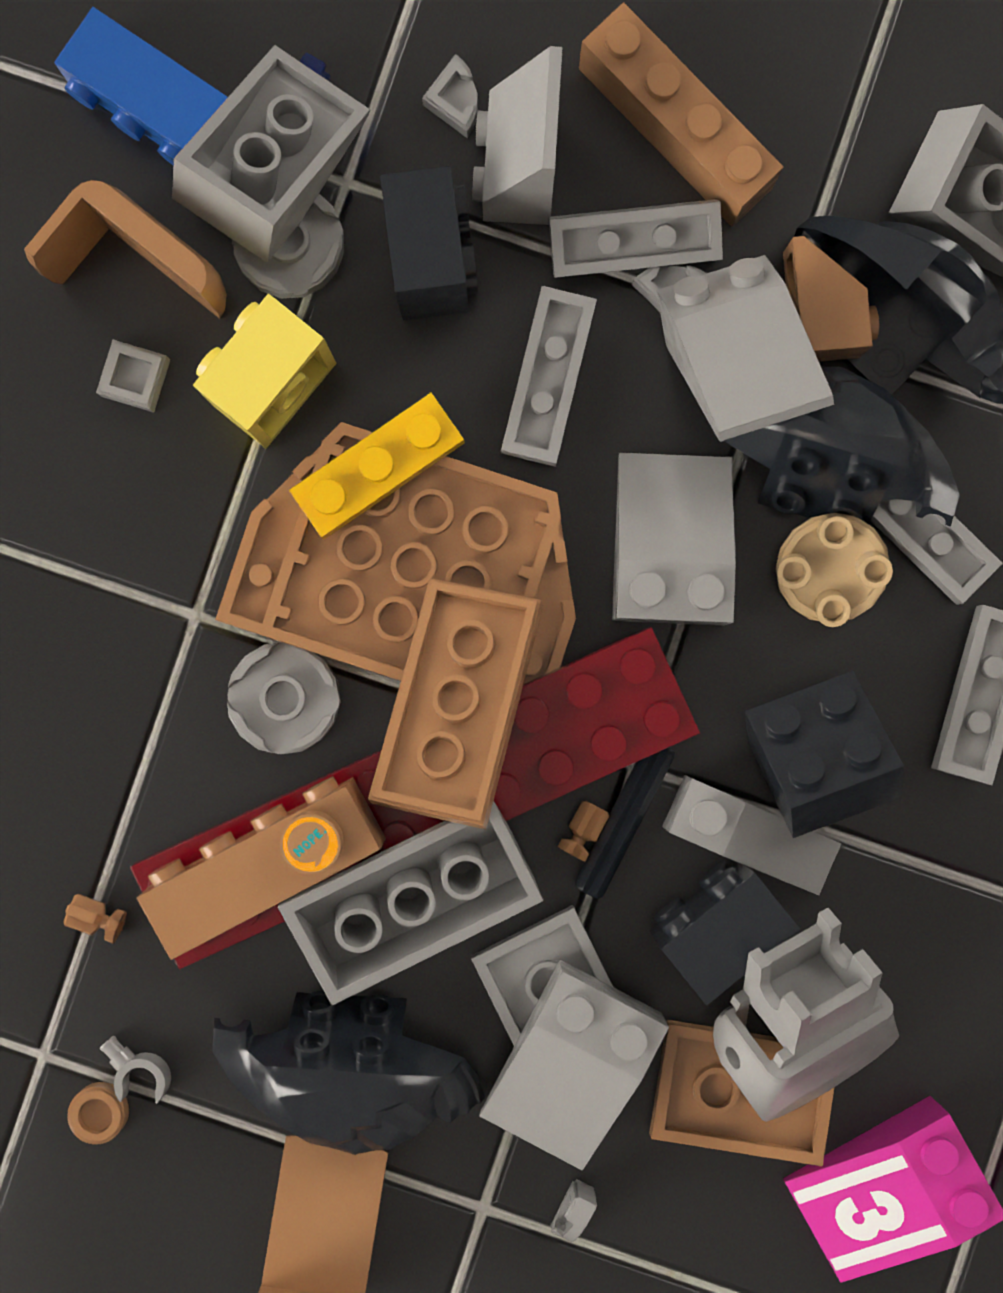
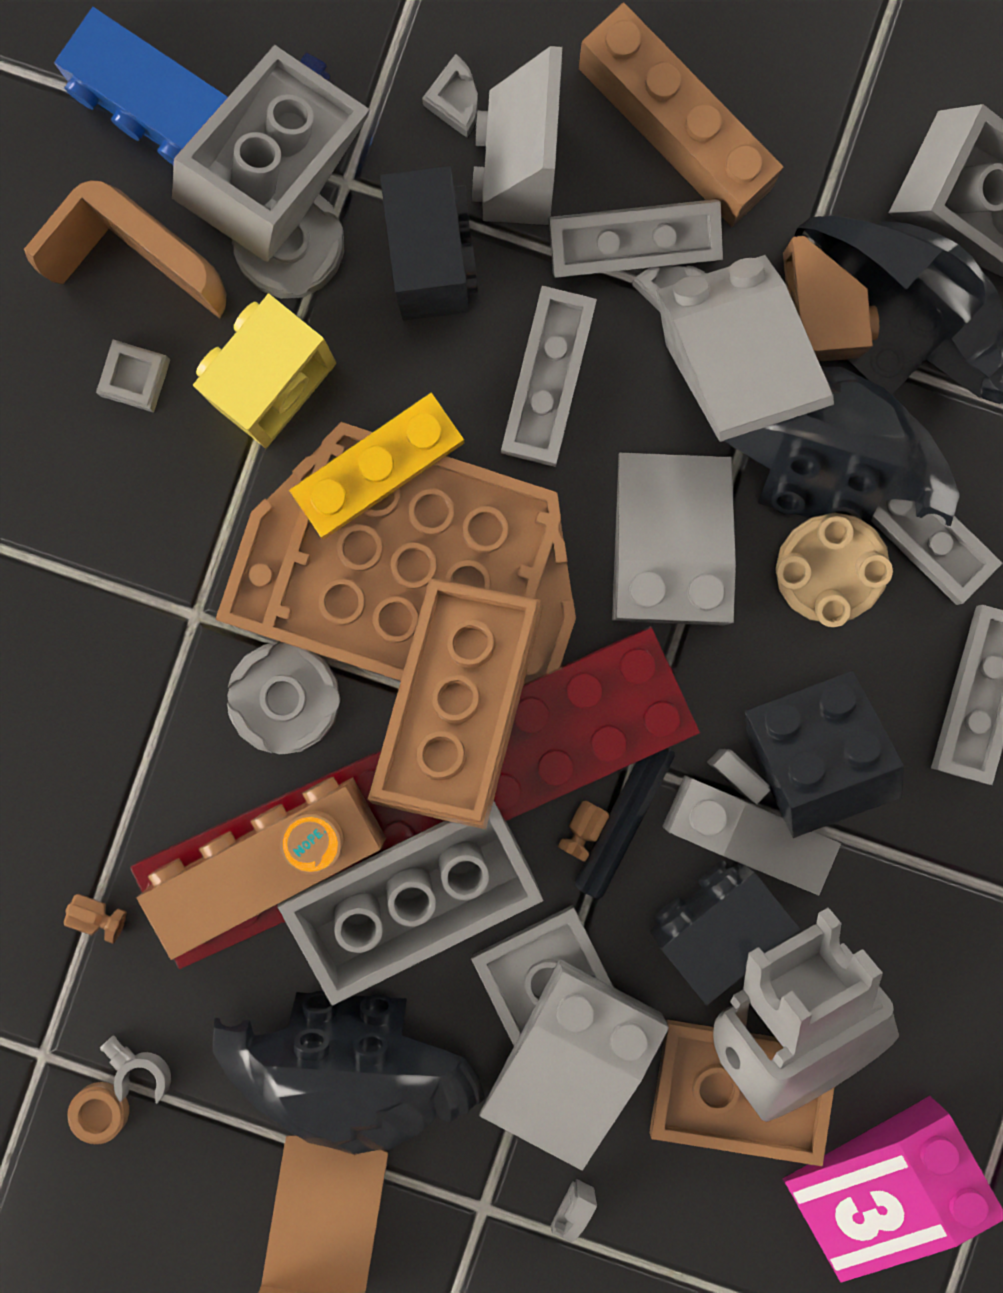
none -> light grey tile [707,748,770,805]

